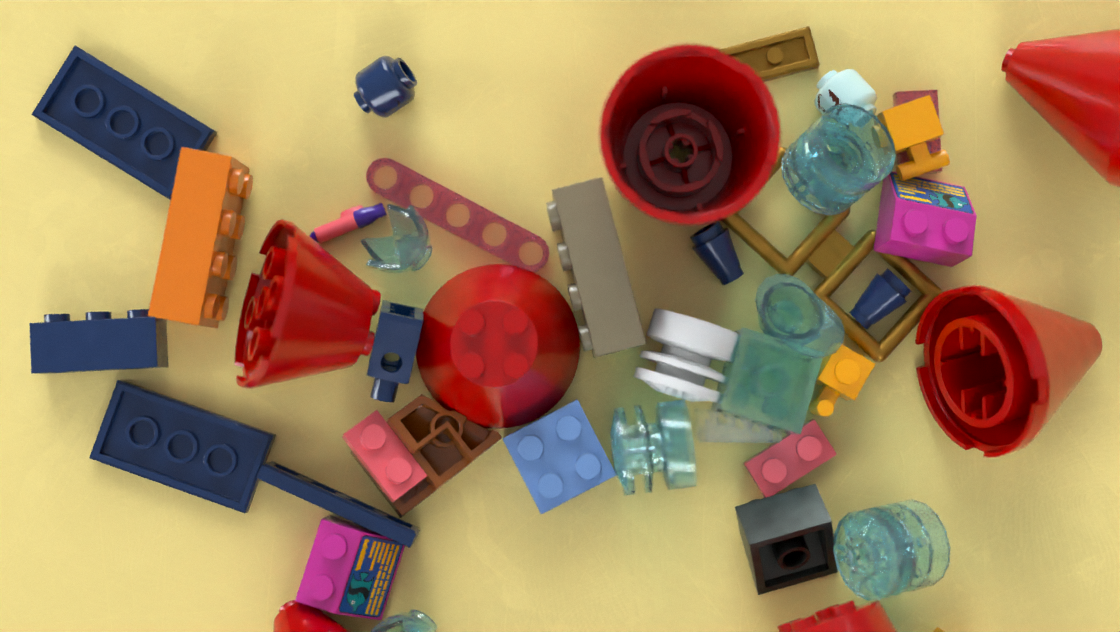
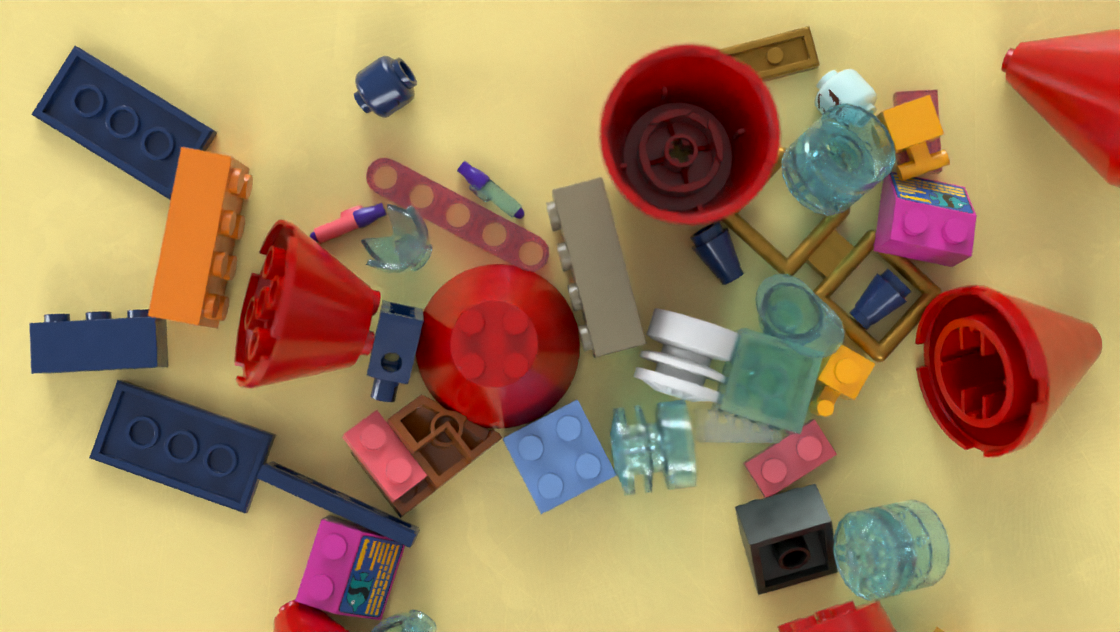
none -> clear light blue piece [457,161,525,219]

